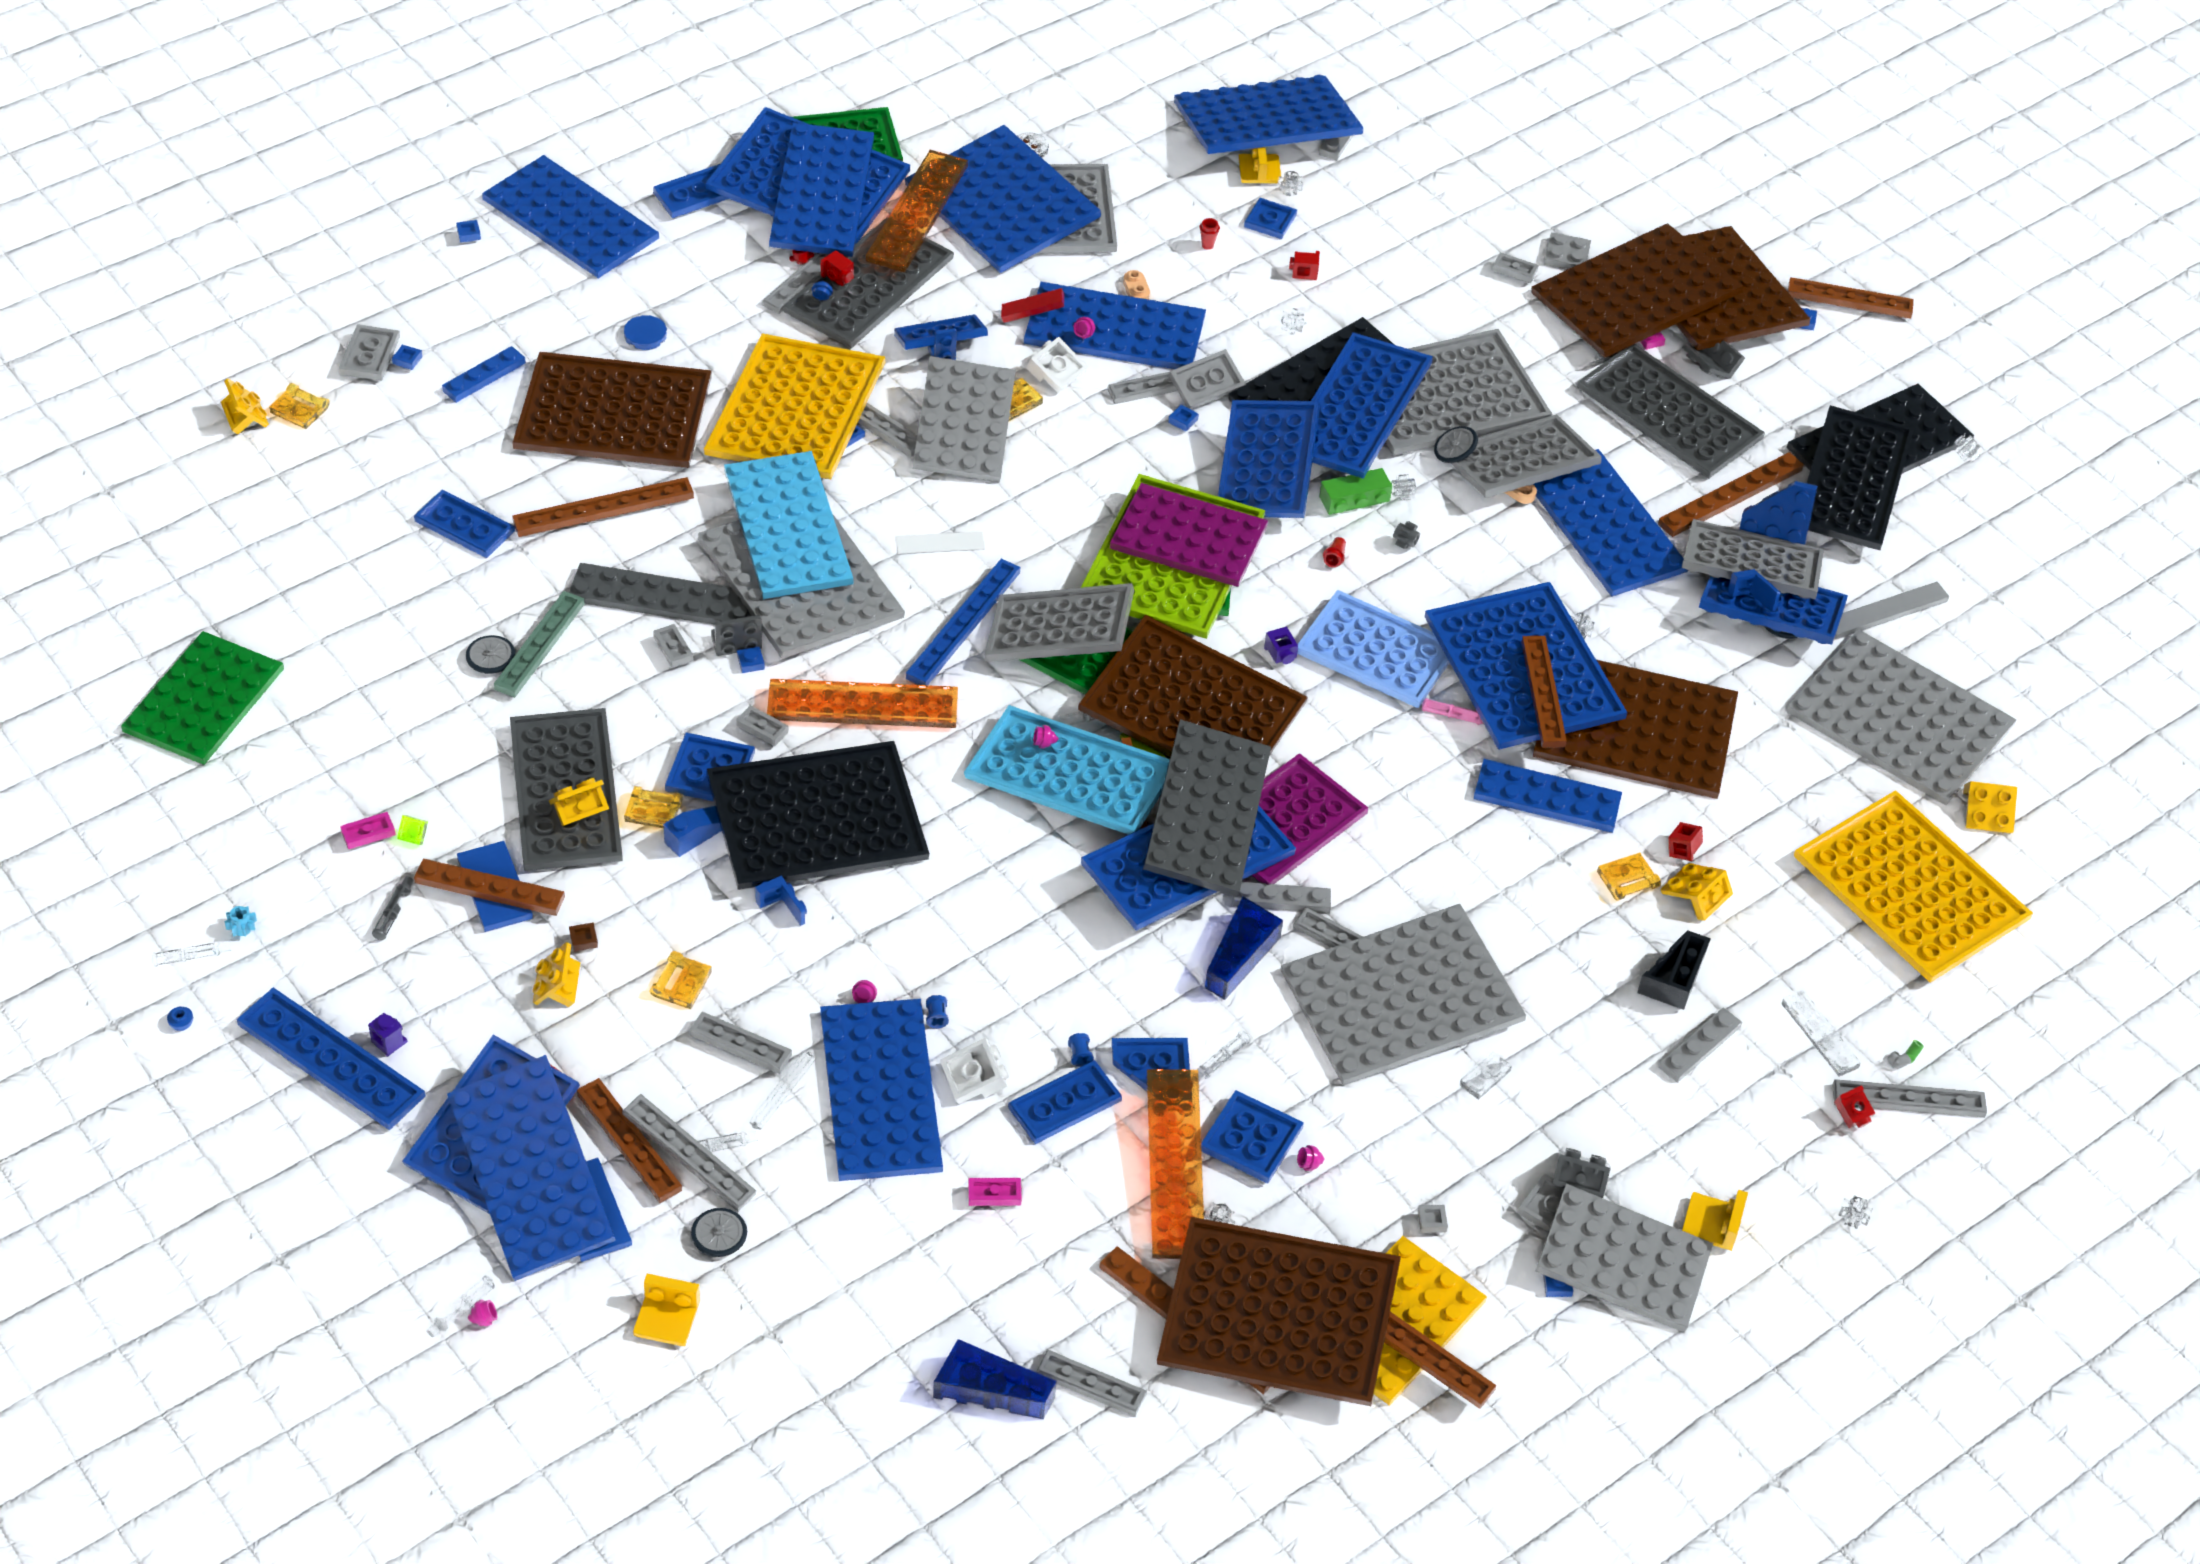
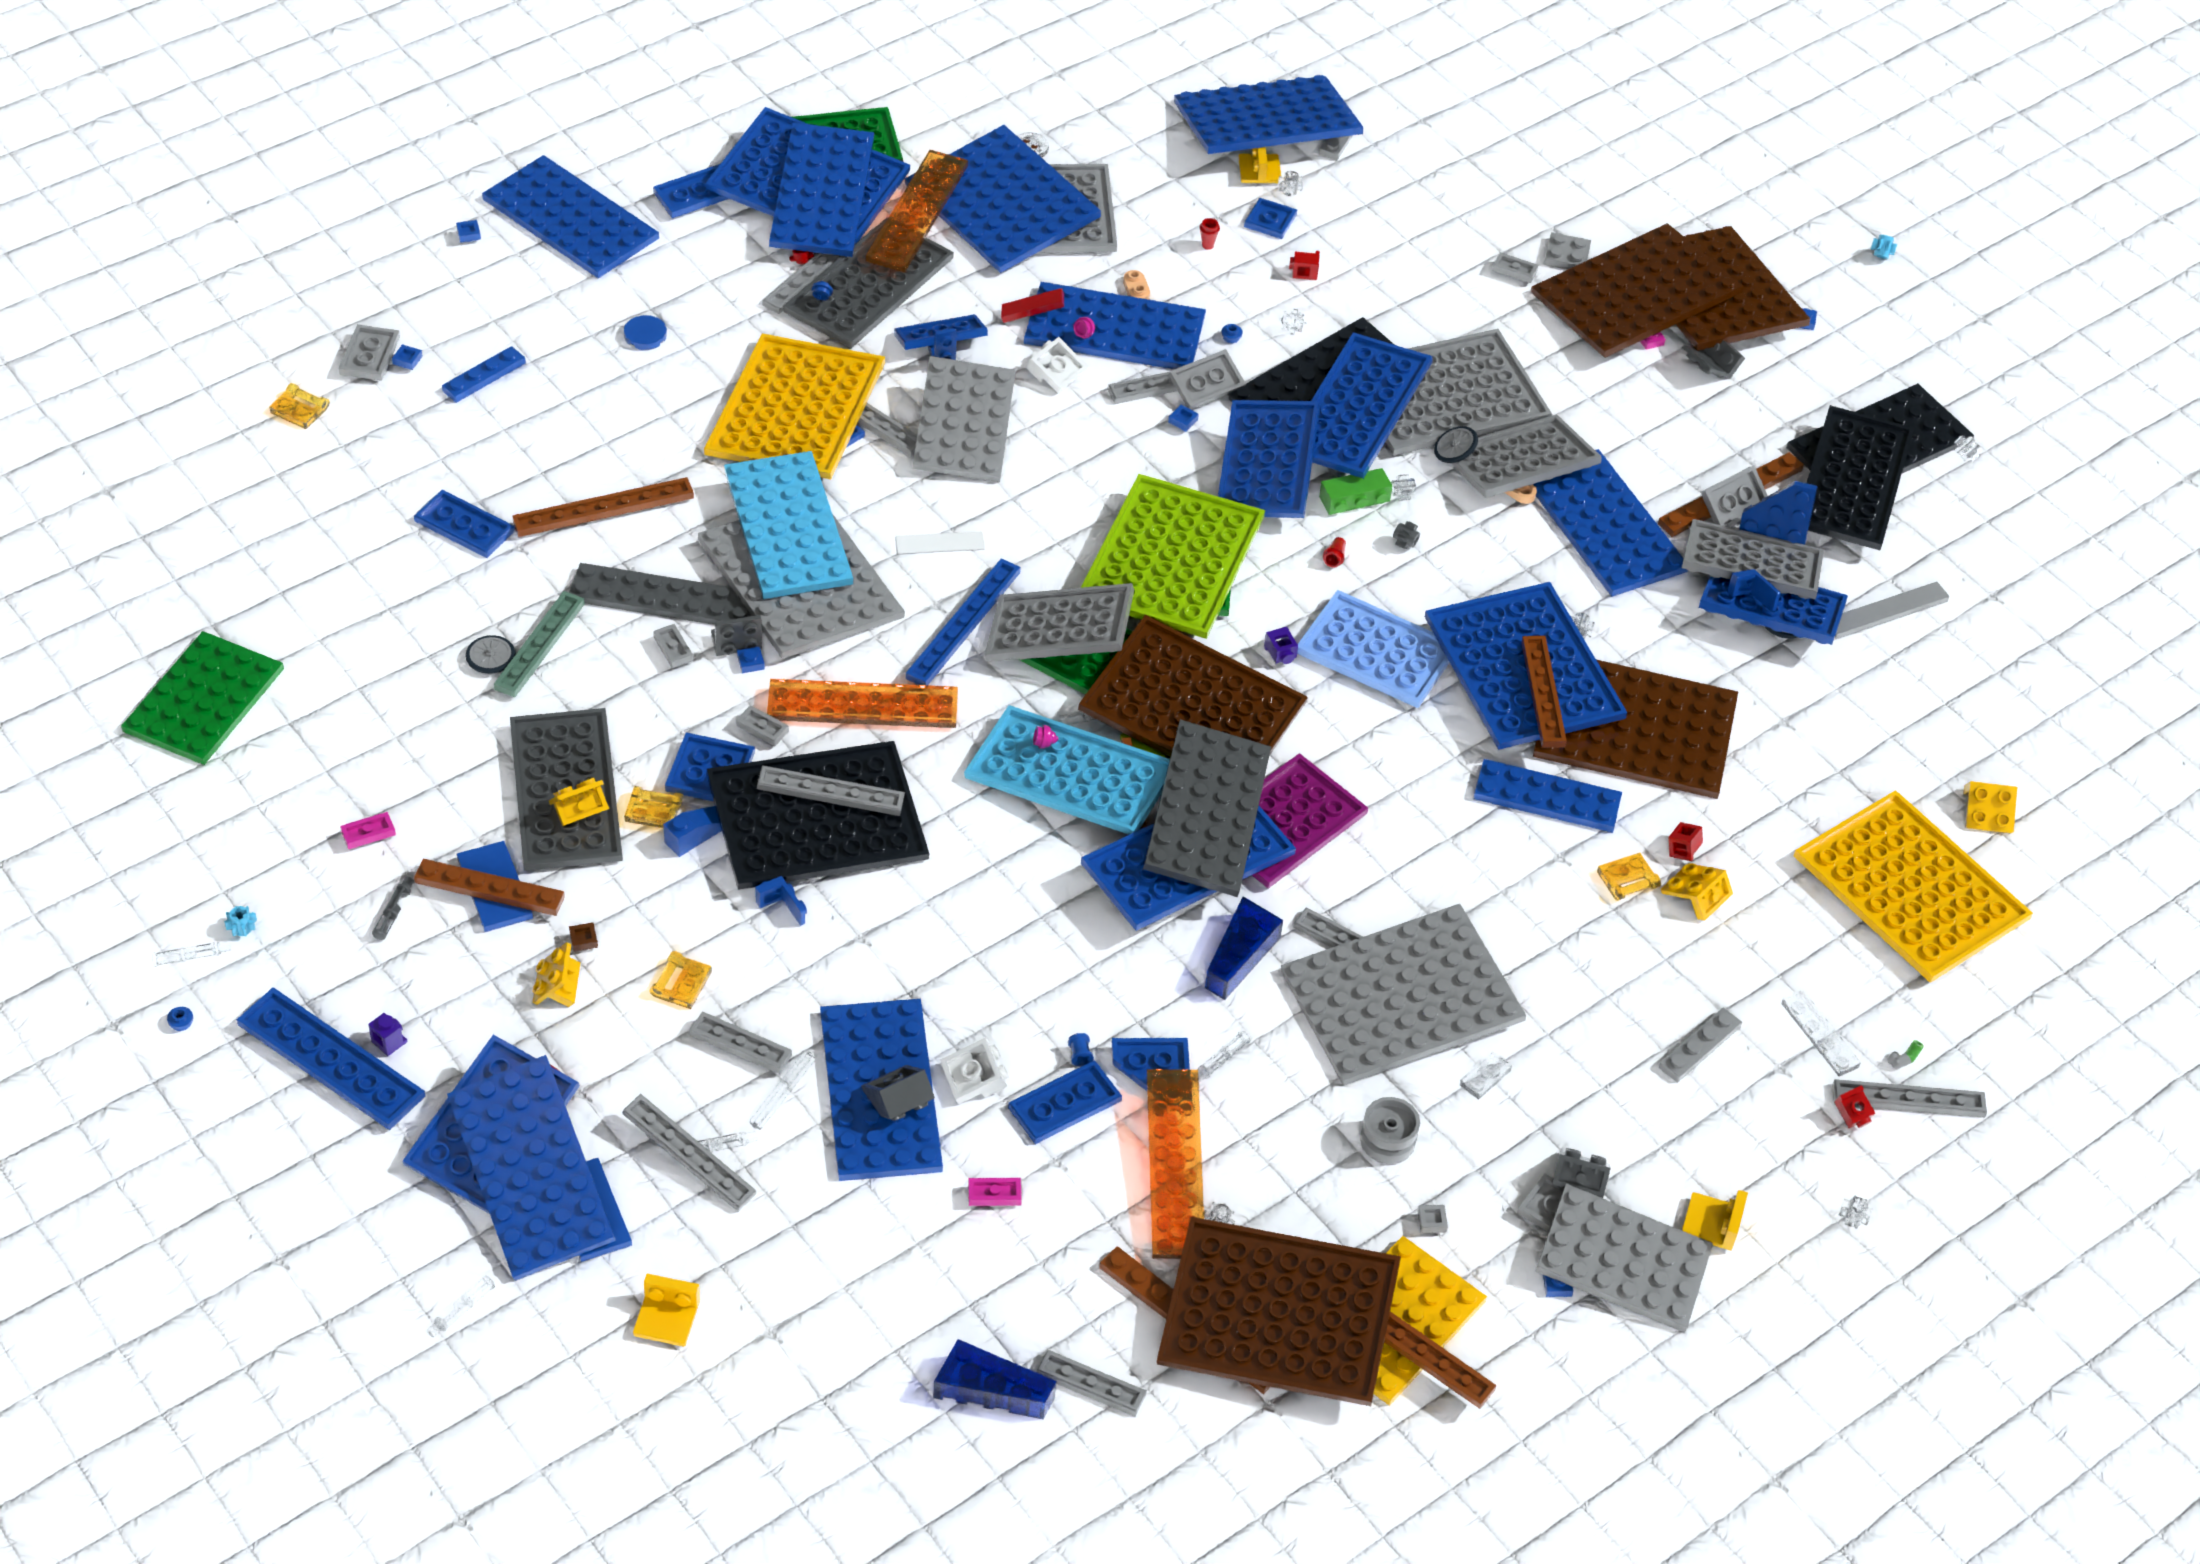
yellow bracket [221,378,269,434] -> none
clear neon green plate [397,815,428,845] -> none
dark pink plate [468,1299,497,1327] -> none
reddish brown plate [512,351,712,468] -> none
dark orange plate [577,1078,682,1203] -> none
light grey wheel [691,1208,748,1257] -> none
red brick [821,250,854,286] -> none
dark pink plate [852,980,877,1003] -> none
blue bush [926,995,949,1029] -> none
clear yellow plate [1009,378,1043,421] -> none
magenta plate [1110,483,1268,587] -> none
blue plate [1199,1090,1304,1184] -> none
light grey plate [1232,882,1331,914] -> none
dark pink plate [1297,1145,1325,1171] -> none
bright pink piece [1422,698,1484,725] -> none
dark grey plate [1577,344,1765,479] -> none
black wedge [1637,930,1711,1010] -> none
light grey plate [1786,629,2017,805] -> none
dark orange plate [1787,277,1914,319] -> none
none -> light grey tile [757,766,905,816]
none -> dark grey slope [861,1065,935,1121]
none -> blue plate [1221,324,1243,343]
none -> light grey wheel [1360,1097,1421,1164]
none -> light grey plate [1700,465,1768,527]
none -> medium azure gear [1871,234,1897,259]

